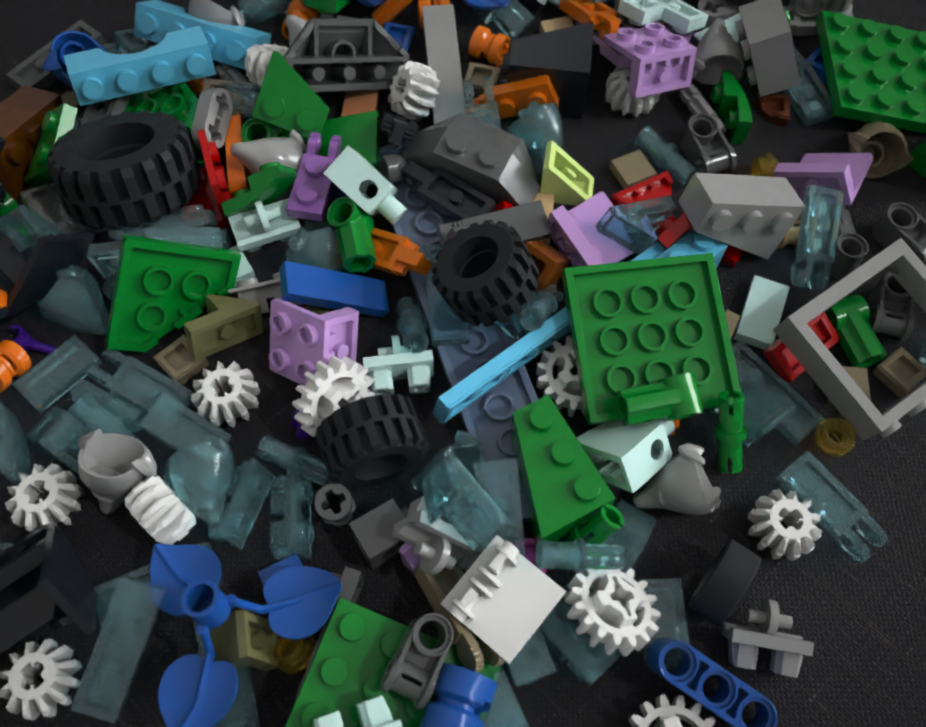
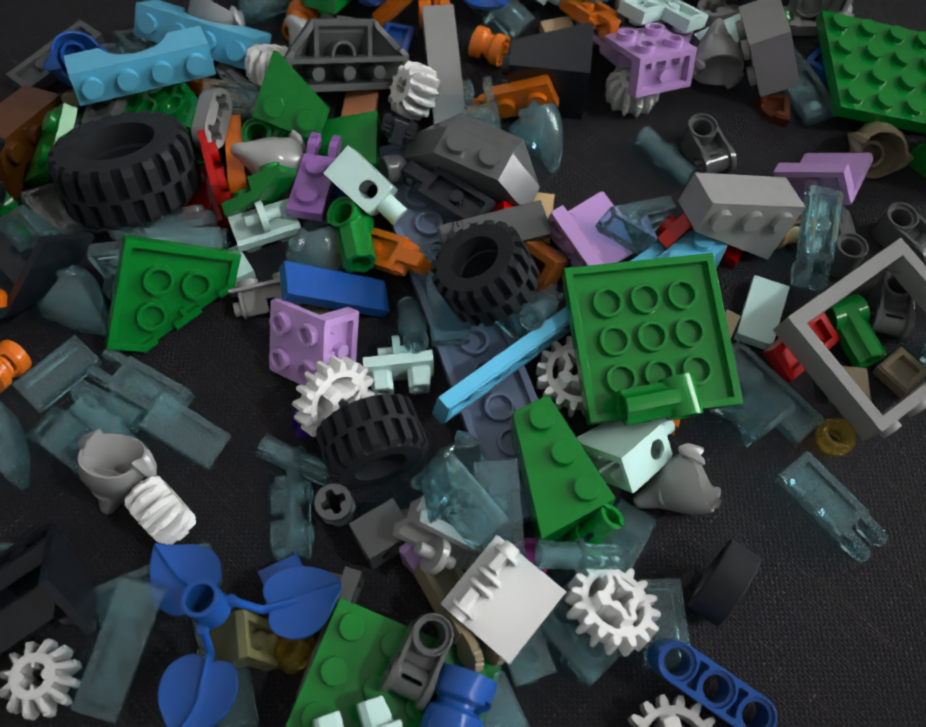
dark purple hand [2,325,61,357] -> none
white gear [4,463,84,533] -> none
dark tan tile [153,335,210,387] -> none
clear light blue hat [163,435,235,527] -> none
olive slope [184,294,264,361] -> none
white gear [191,361,260,428] -> none
clear light blue hinge [207,458,276,550] -> none
dark tan tile [463,62,501,96] -> none
yellowish green slope [540,140,594,206] -> none
dark tan tile [609,149,657,189] -> none
red tile [610,170,673,217] -> none
light grey axle [679,84,726,134] -> none
green slope [710,70,753,145] -> none
green pin [714,390,747,474] -> none
light grey hips [721,599,814,678] -> none
white gear [747,489,823,561] -> none
clear yellow plate [750,152,779,177] -> none

